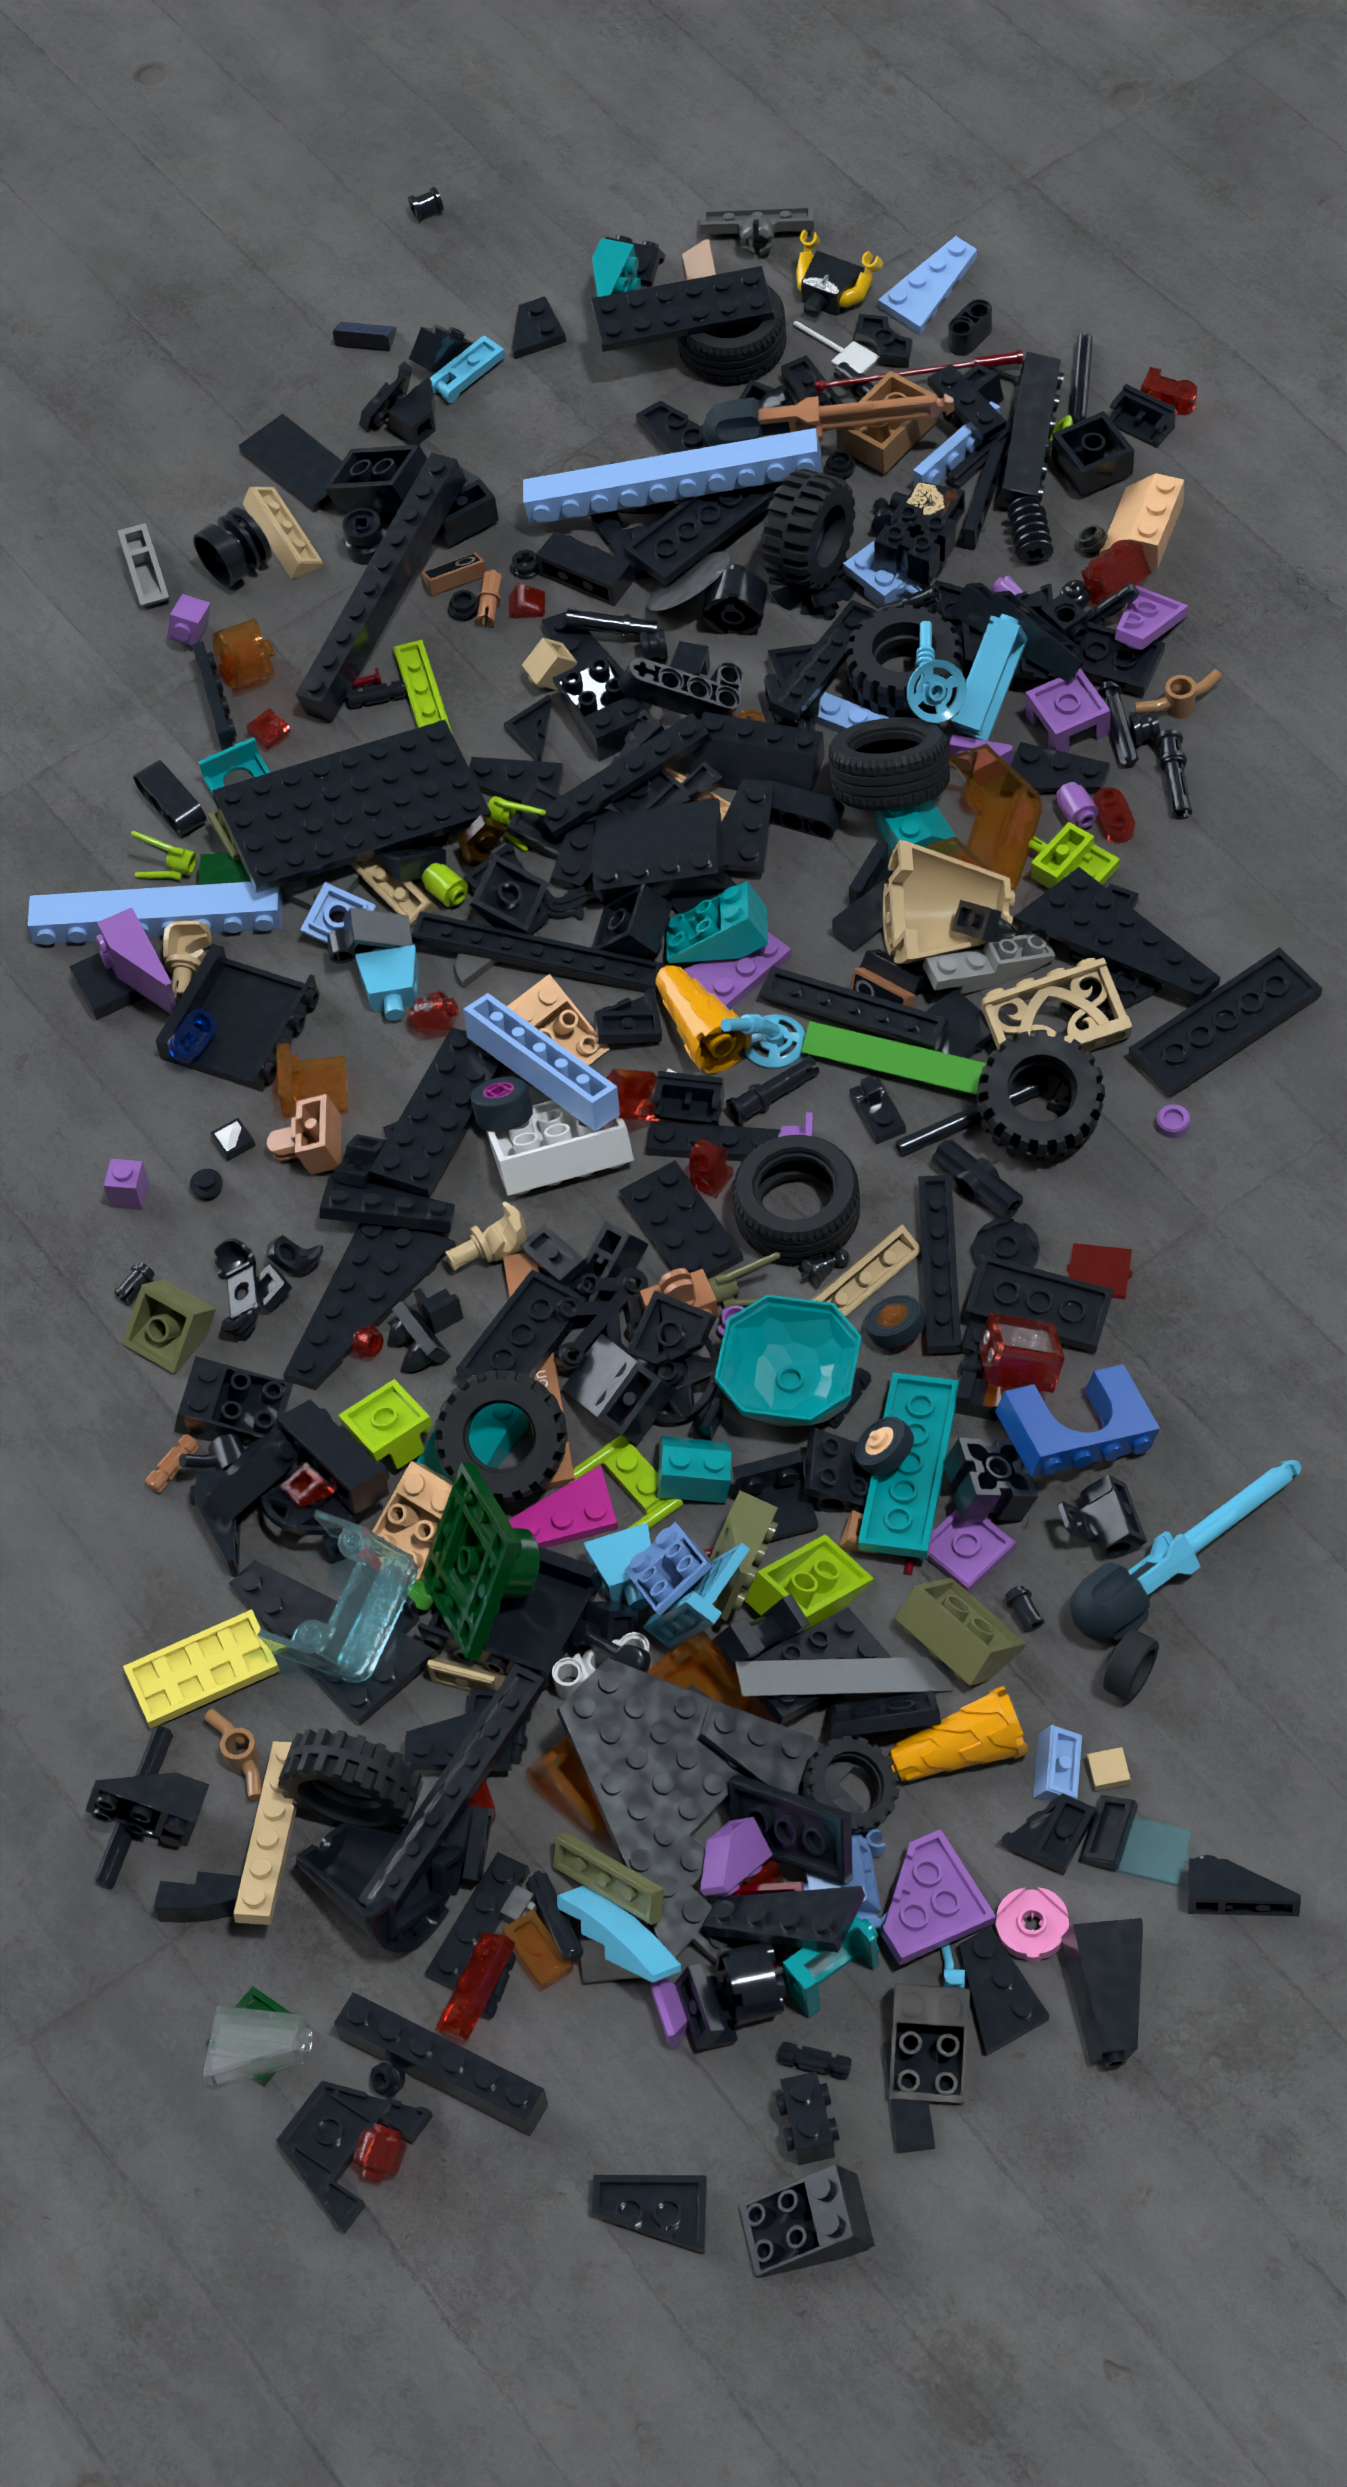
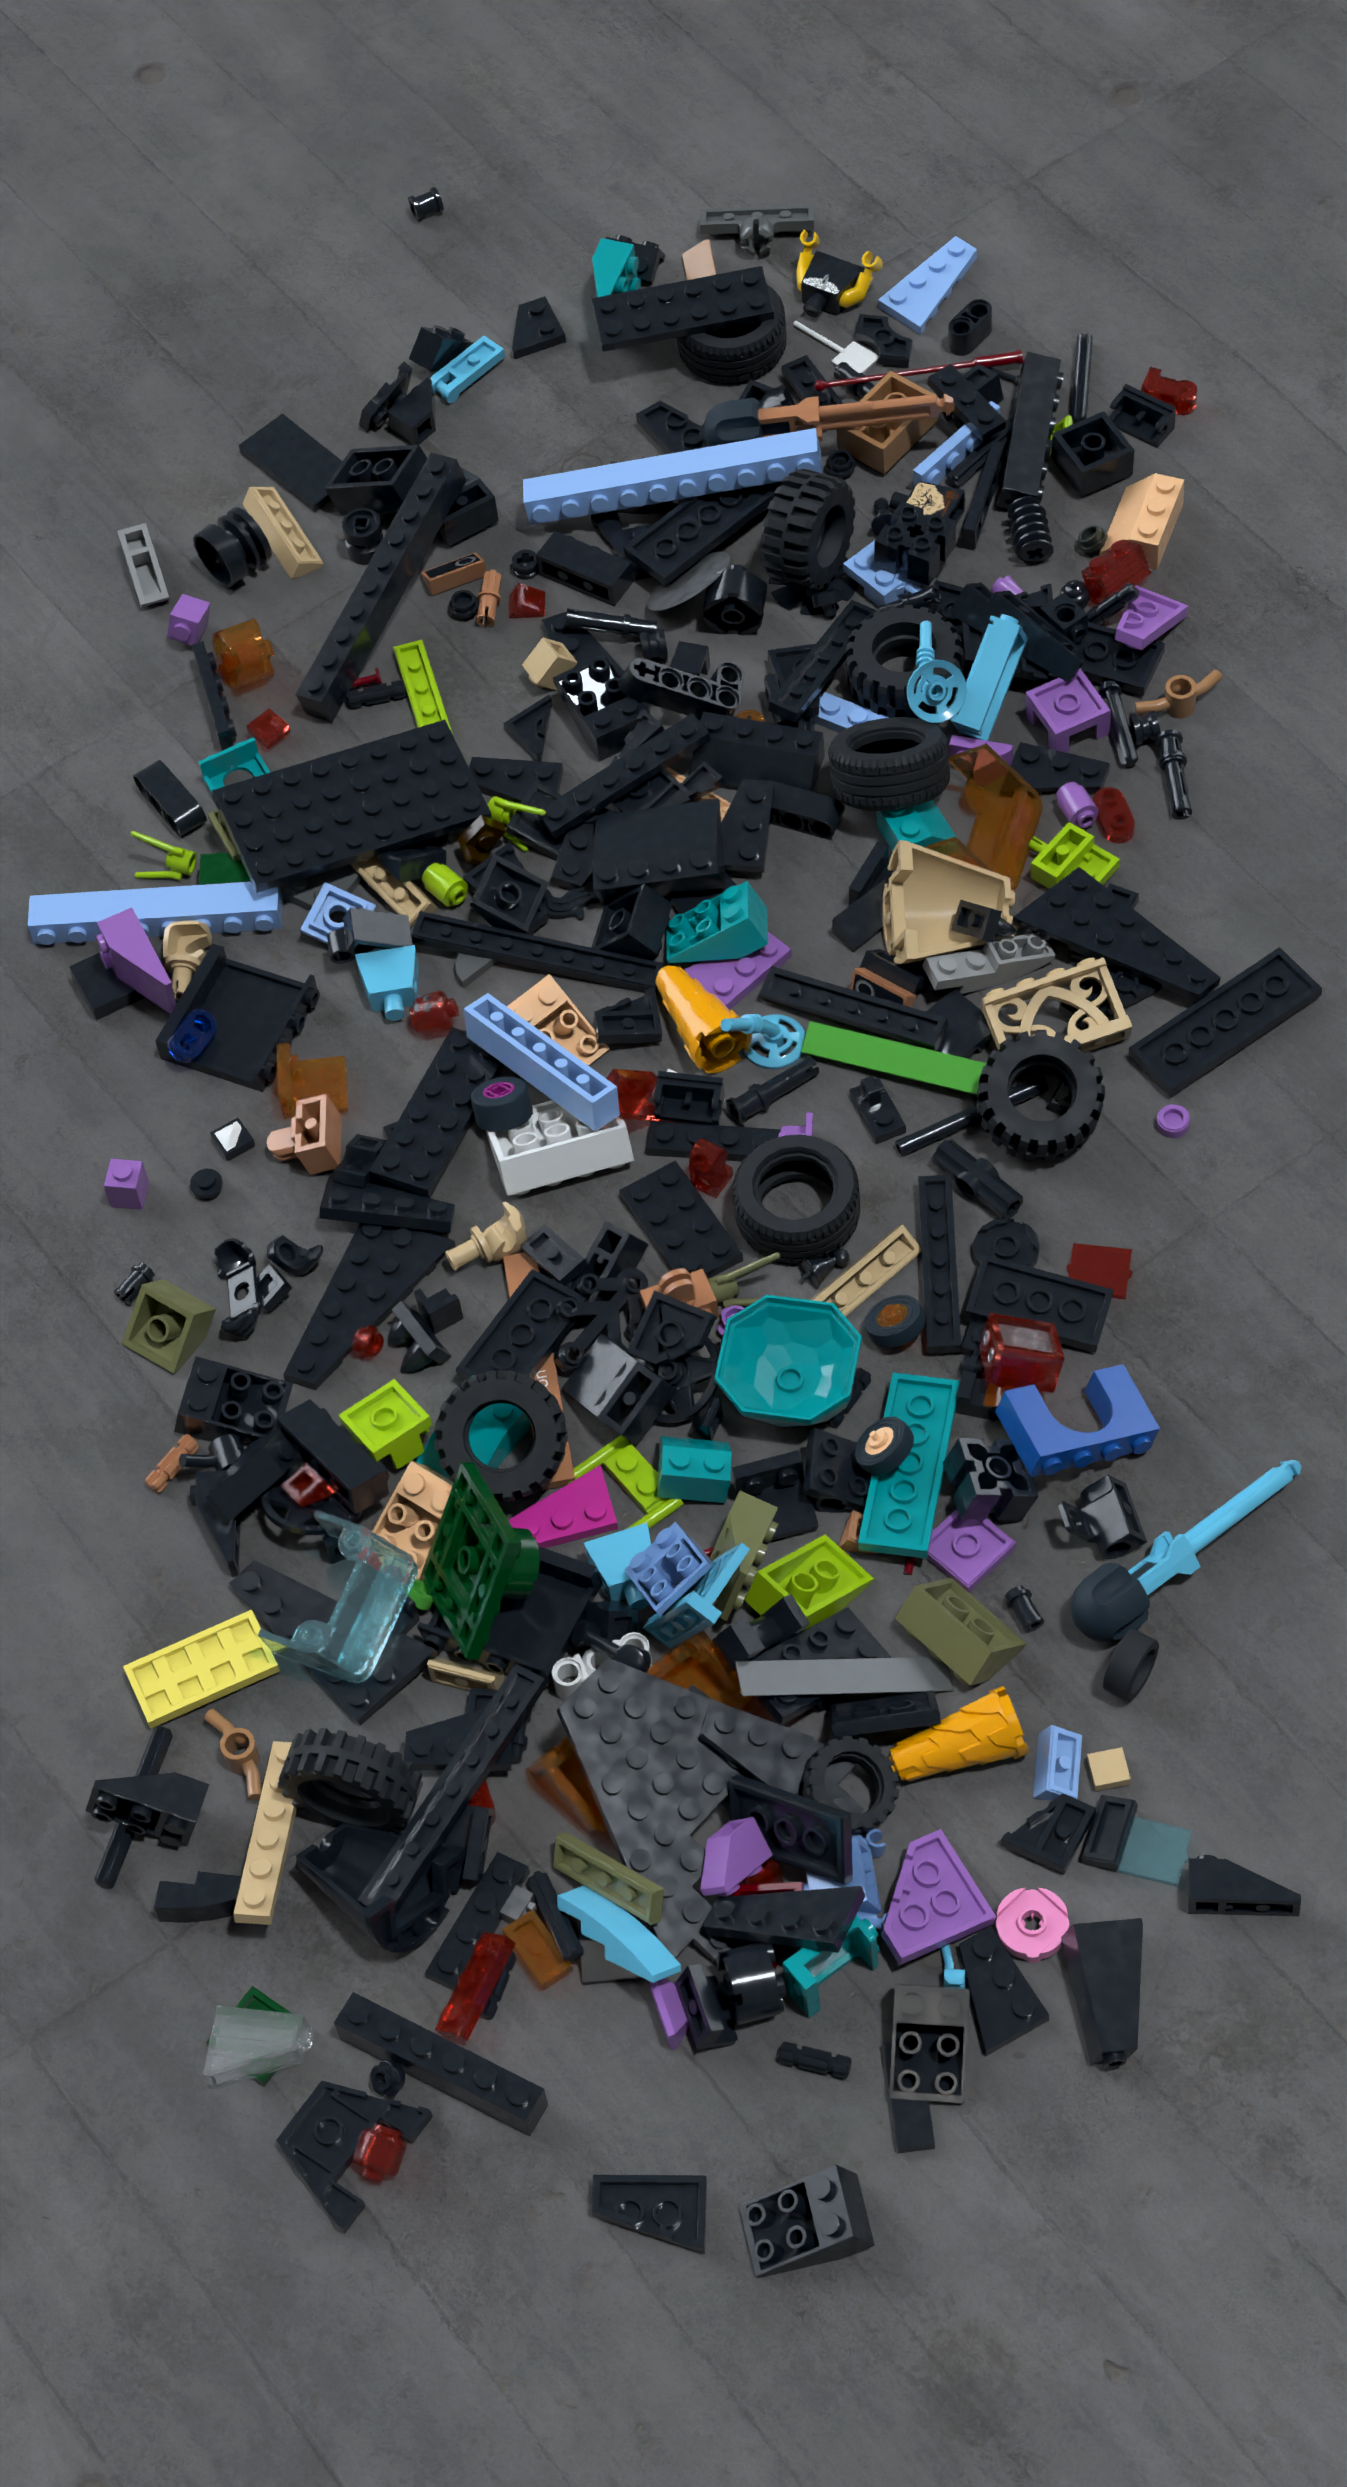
black slope [333,322,397,351] -> none
black brick [775,2071,840,2166] -> none

